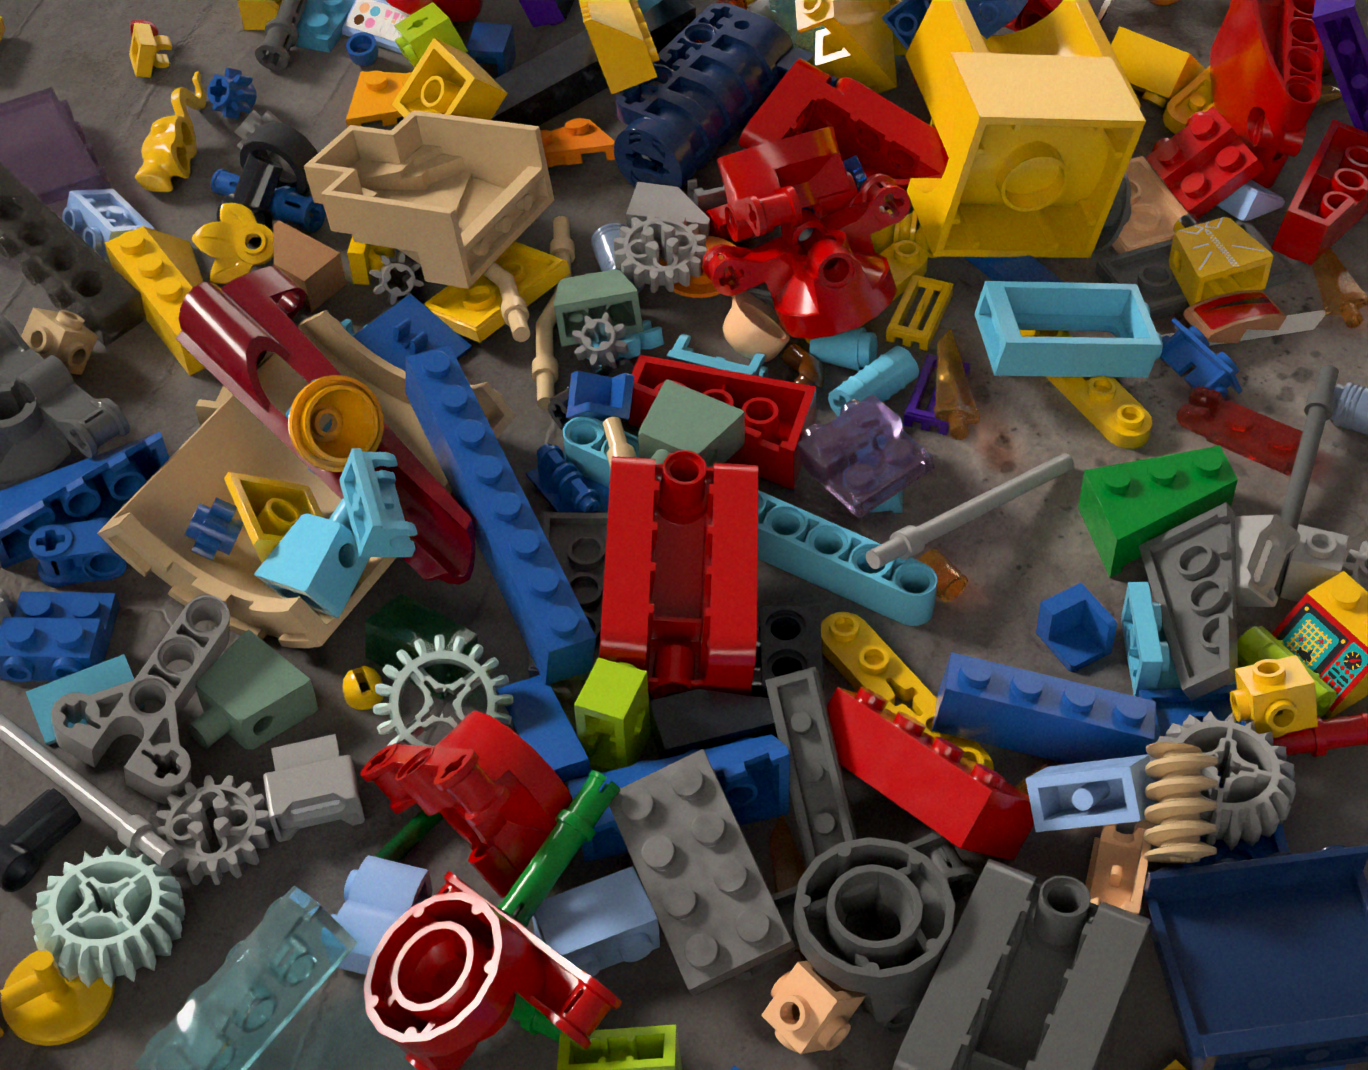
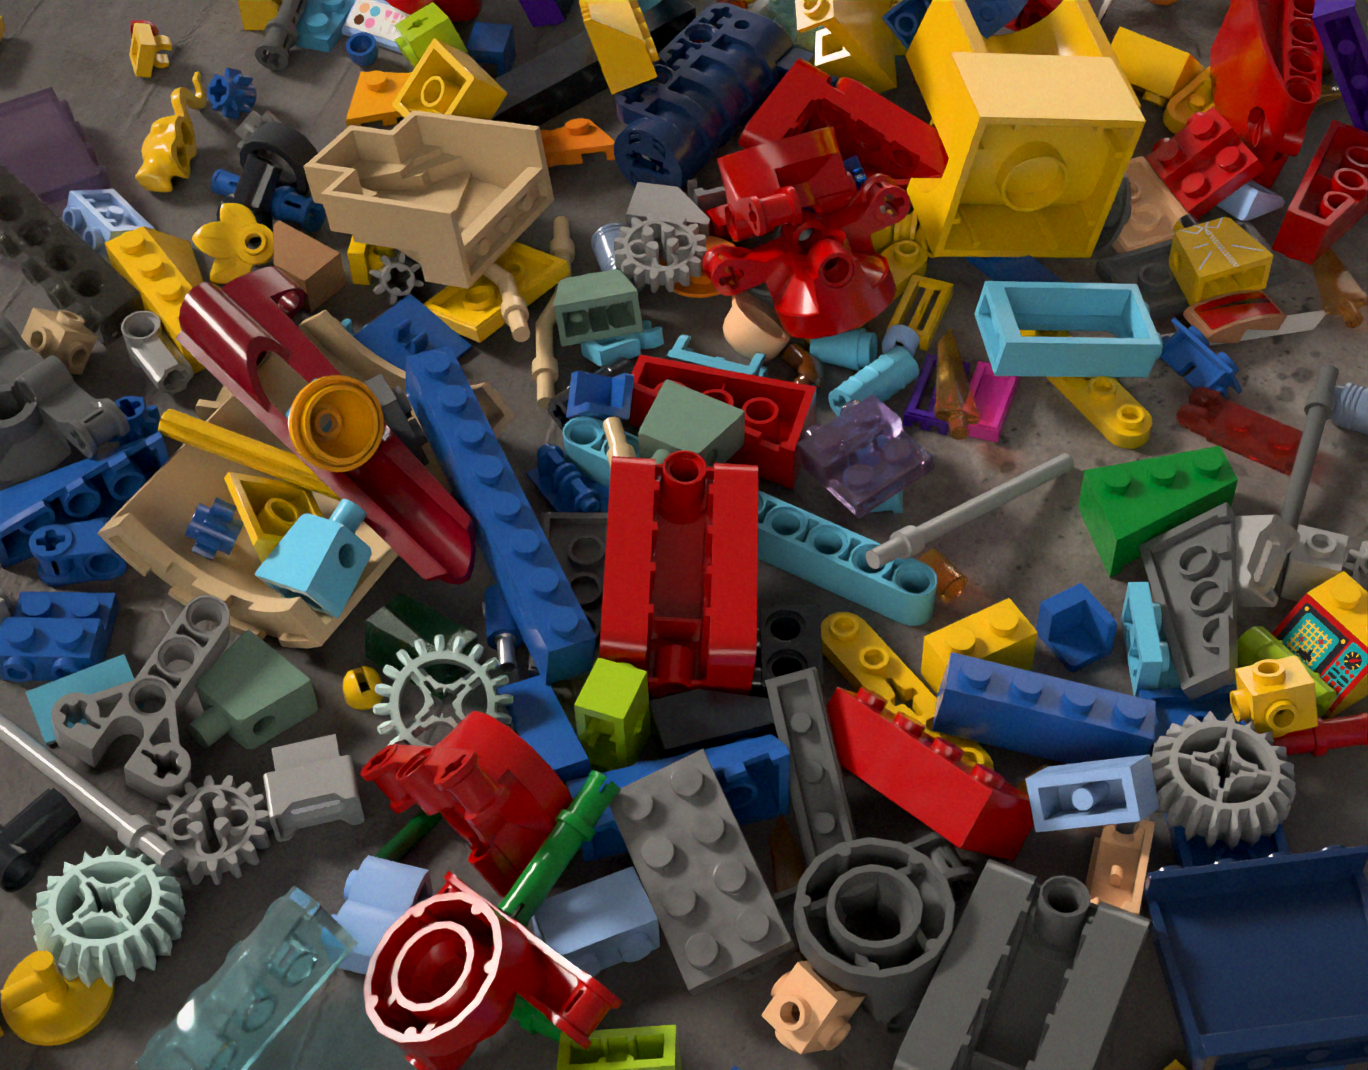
medium azure hinge [339,448,417,557] -> none
light grey gear [572,312,629,372] -> none
tan piece [1143,742,1218,864] -> none
none -> blue gear [108,396,161,446]
none -> light grey piece [121,311,194,395]
none -> yellow axle [158,409,342,501]
none -> dark grey plate [364,373,429,466]
none -> blue piece [482,584,524,673]
none -> light blue hinge [882,325,920,357]
none -> yellow brick [921,598,1038,695]
none -> dark pink tile [954,361,1021,443]

